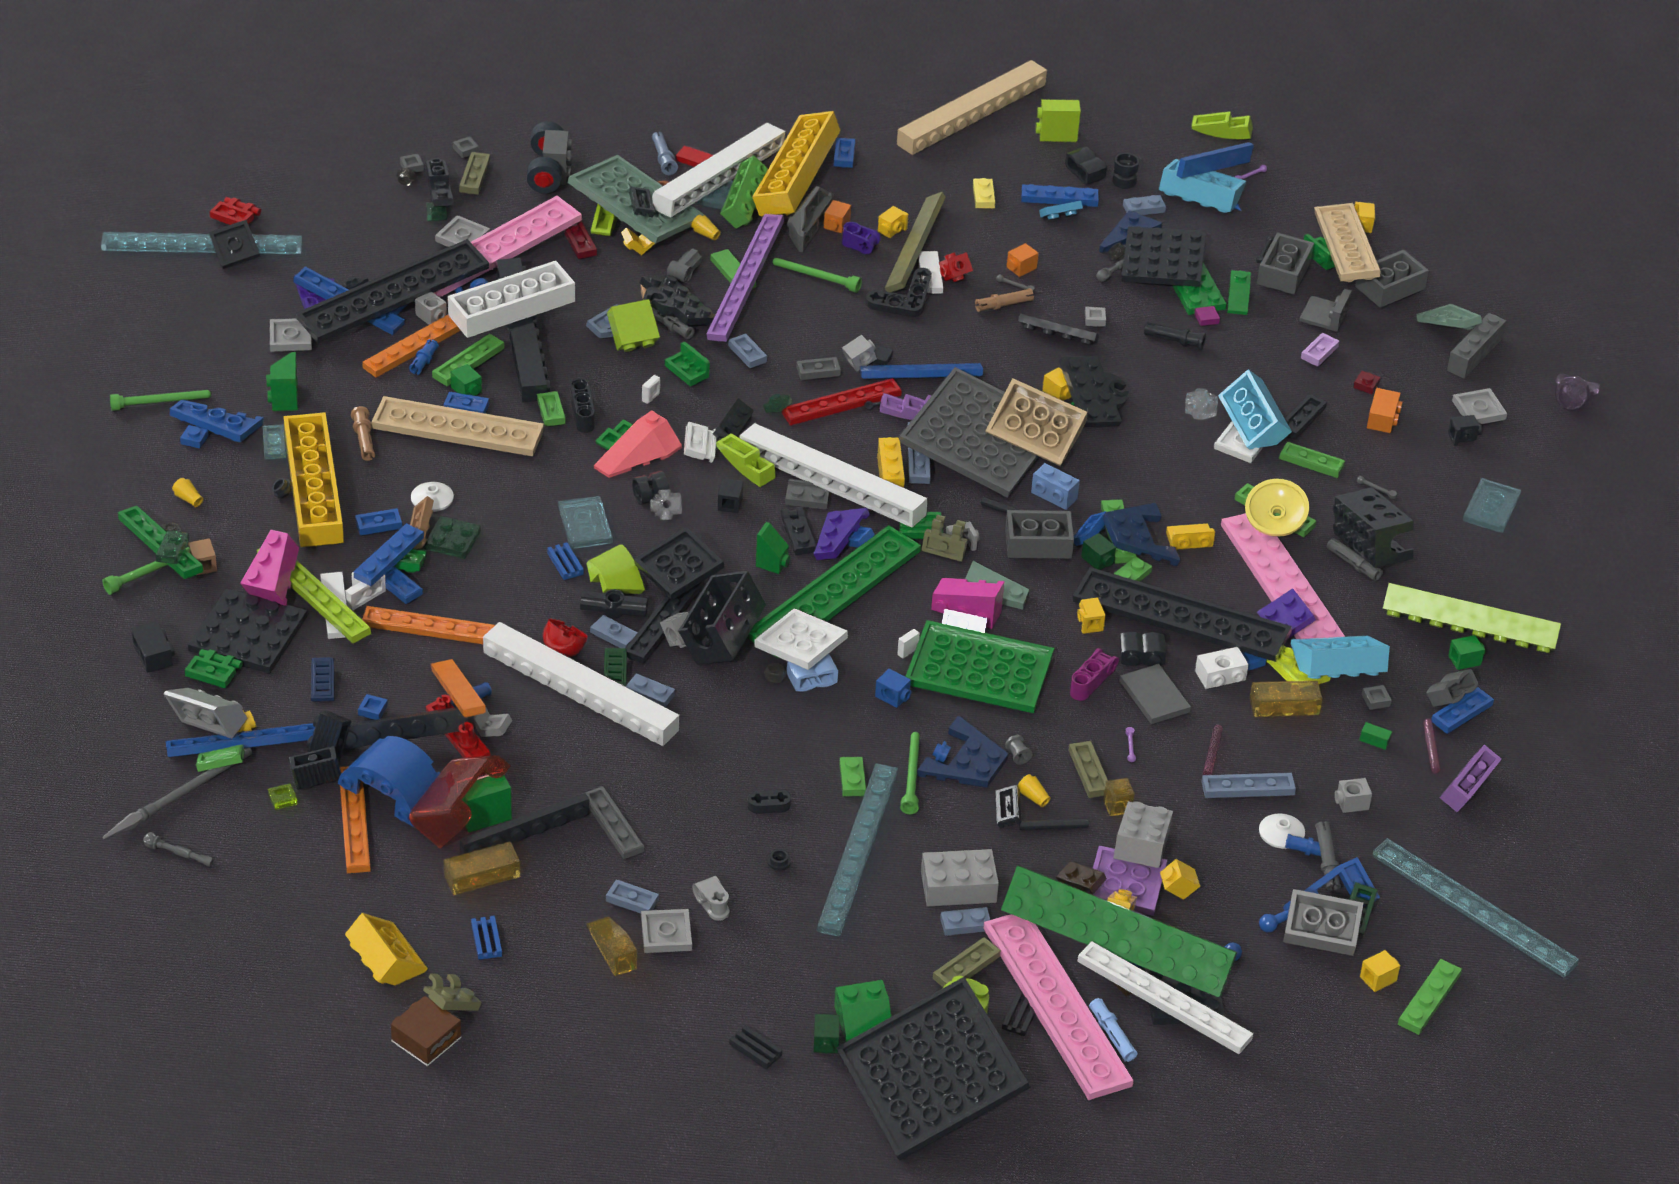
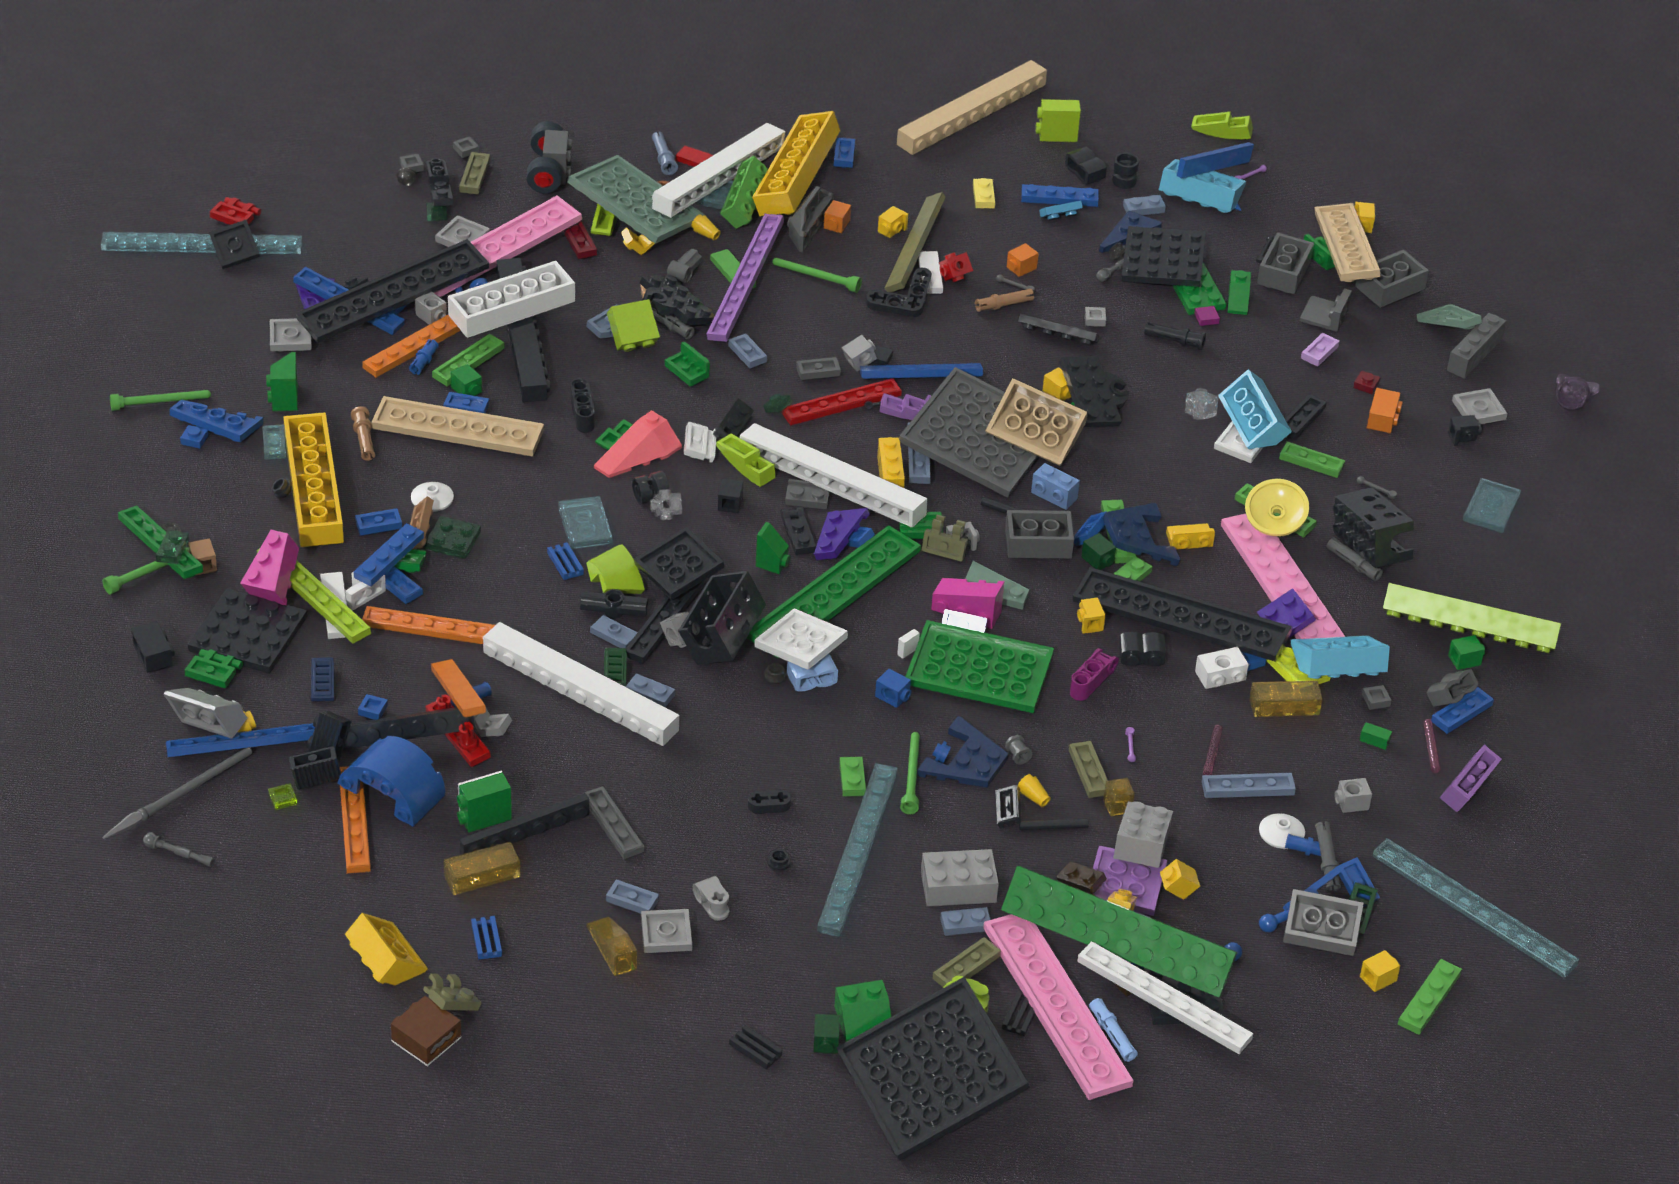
yellow cone [172,478,203,507] -> none
bright green tile [196,745,245,772] -> none
clear red windscreen [409,755,511,849] -> none
bright green plate [537,391,565,426] -> none
red cylinder [543,618,588,657] -> none
black tile [629,187,655,218] -> none
white tile [642,375,660,404] -> none
dark purple piece [842,222,881,254] -> none
dark grey tile [1120,664,1191,724] -> none

